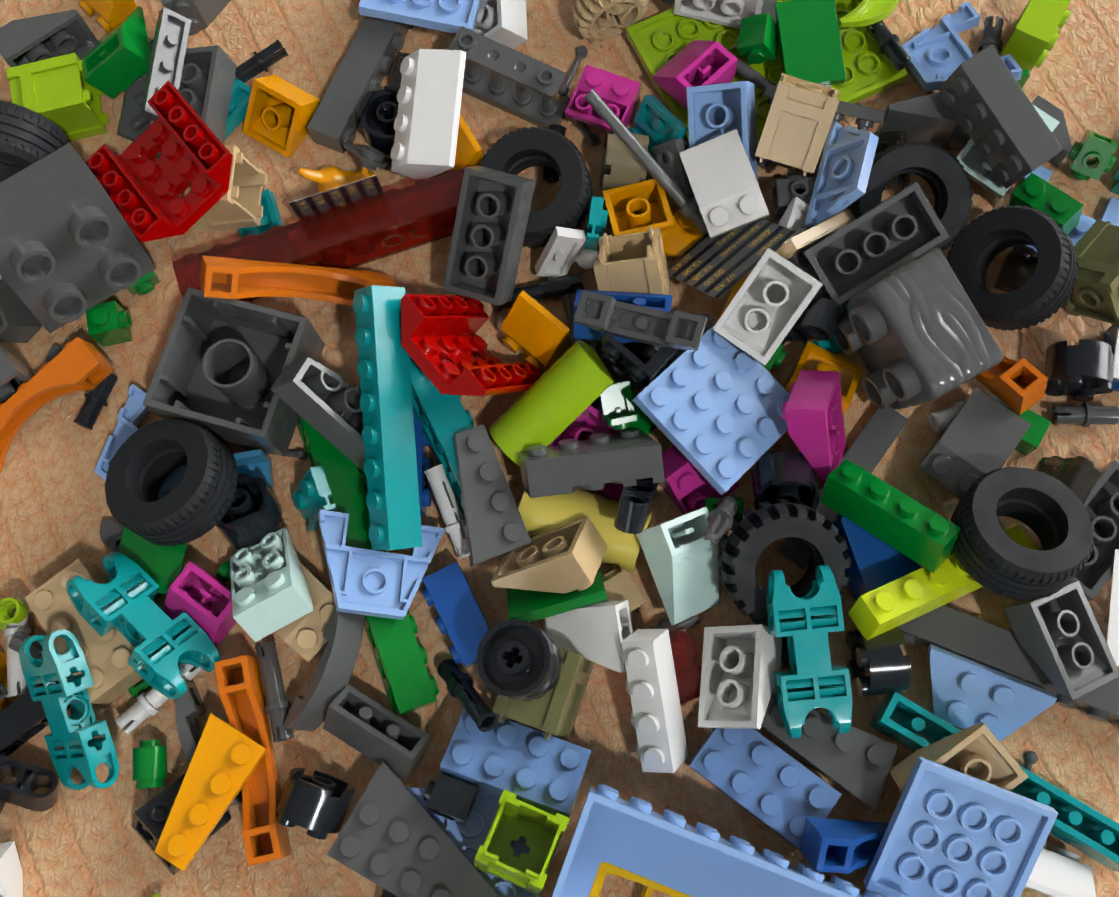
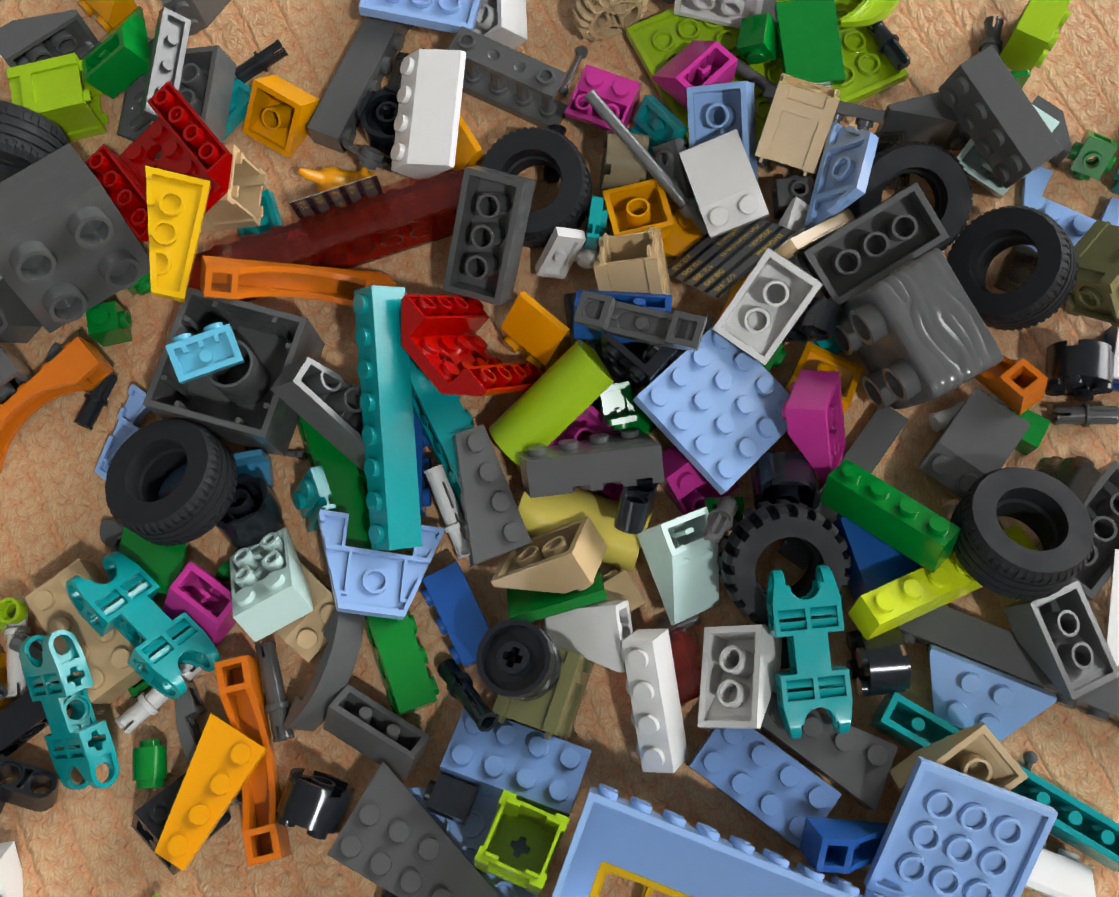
black pin [496,273,584,312] -> none
dark grey hinge [561,97,599,145] -> none
light blue wing [902,1,1023,91] -> none
green brick [1009,173,1084,235] -> none
none -> yellow wing [145,166,211,303]
none -> medium azure bracket [165,322,244,384]

